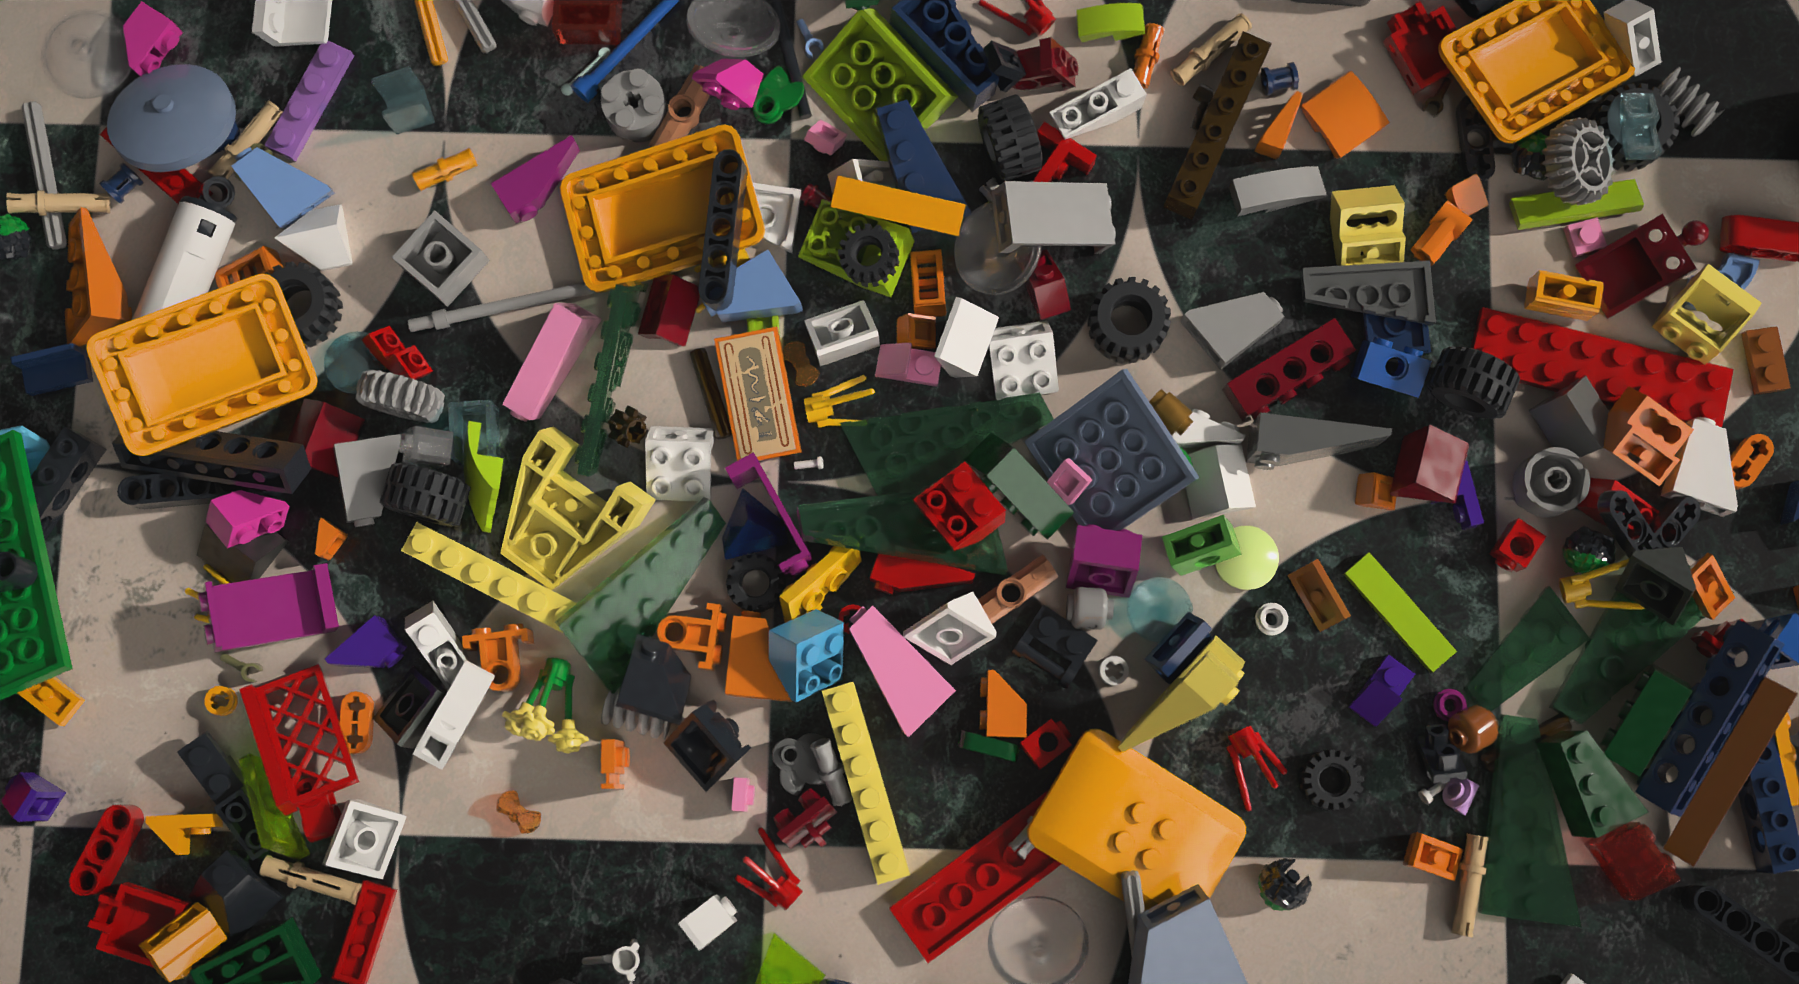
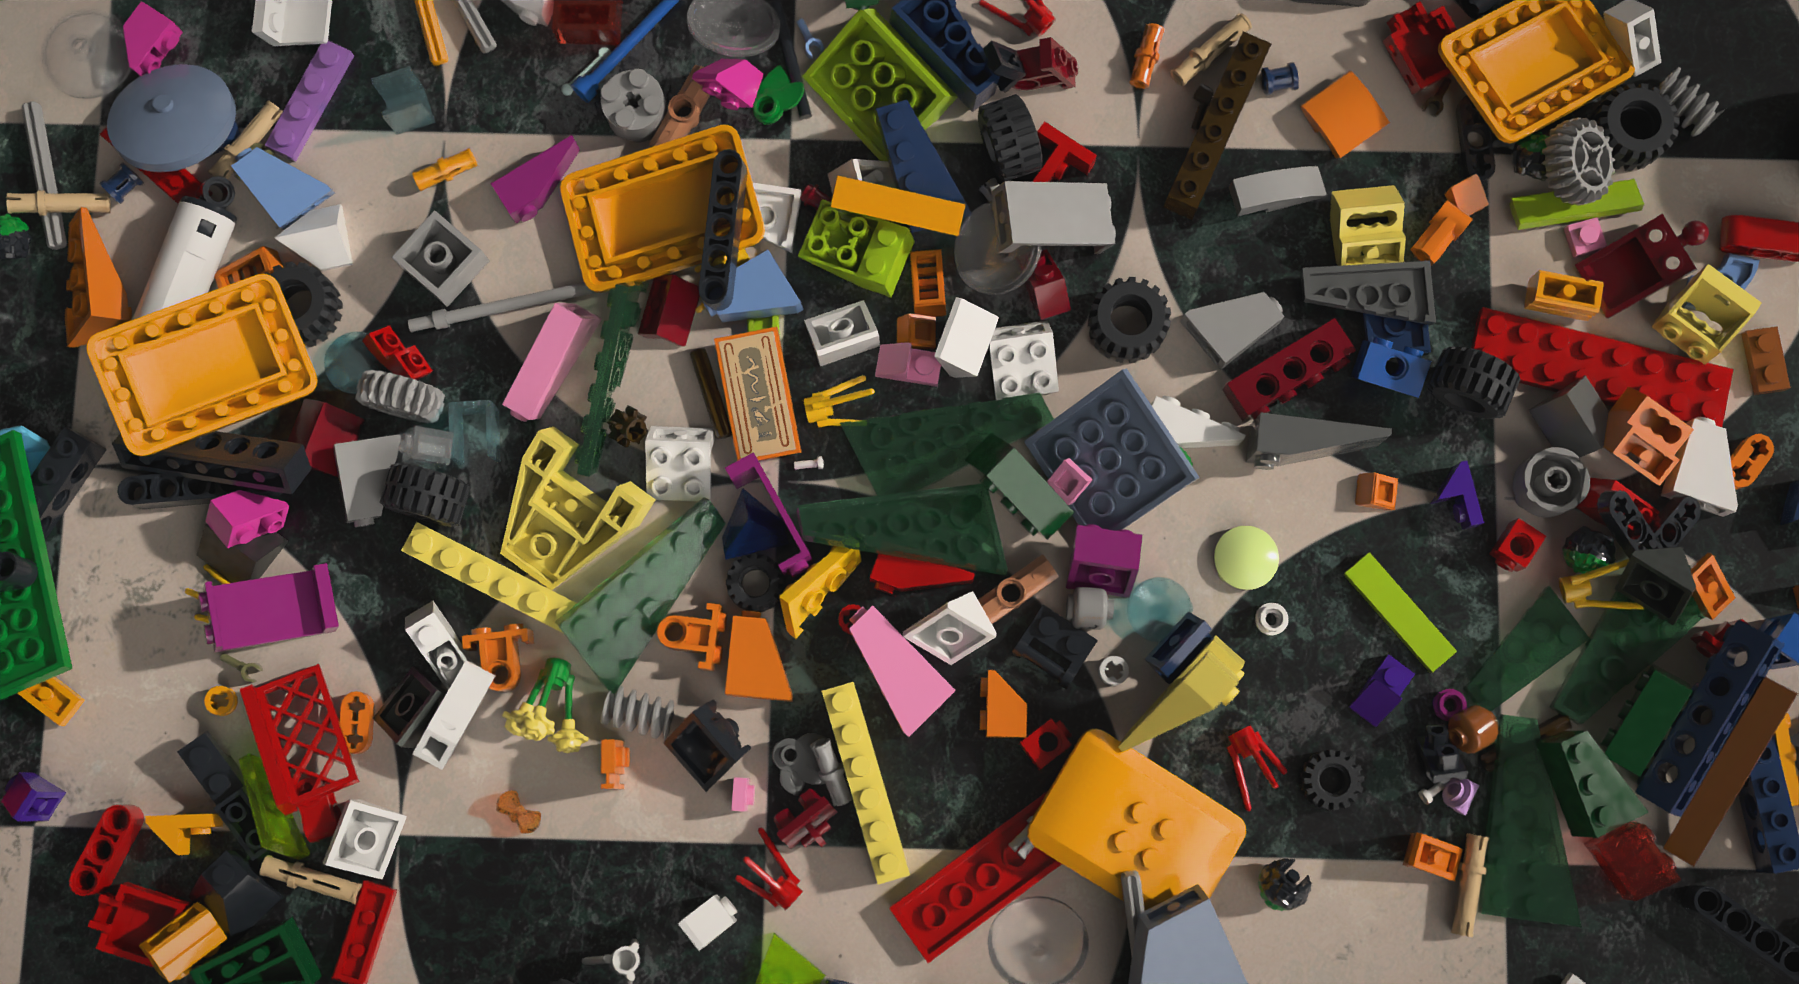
dark blue panel [10,343,94,396] -> none
orange slope [315,517,348,561] -> none
dark purple slope [325,615,408,668] -> none
lime slope [463,421,503,533] -> none
black slope [616,634,691,725] -> none
dark azure slope [769,609,844,702] -> none
clear orange piece [782,341,820,386] -> none
bright pink plate [804,119,847,155] -> none
black tyre [838,223,900,287] -> none
red slope [913,461,1006,551] -> none
dark green beam [956,730,1021,762] -> none
white slope [1049,68,1147,140] -> none
lime slope [1076,3,1145,43] -> none
pearl gold brick [1149,389,1194,436] -> none
bright green brick [1162,515,1242,576] -> none
white slope [1185,445,1256,520] -> none
orange slope [1254,91,1303,159] -> none
dark orange plate [1288,559,1351,632] -> none
slope [1390,425,1469,504] -> none
clear light blue slope [1619,93,1662,160] -> none

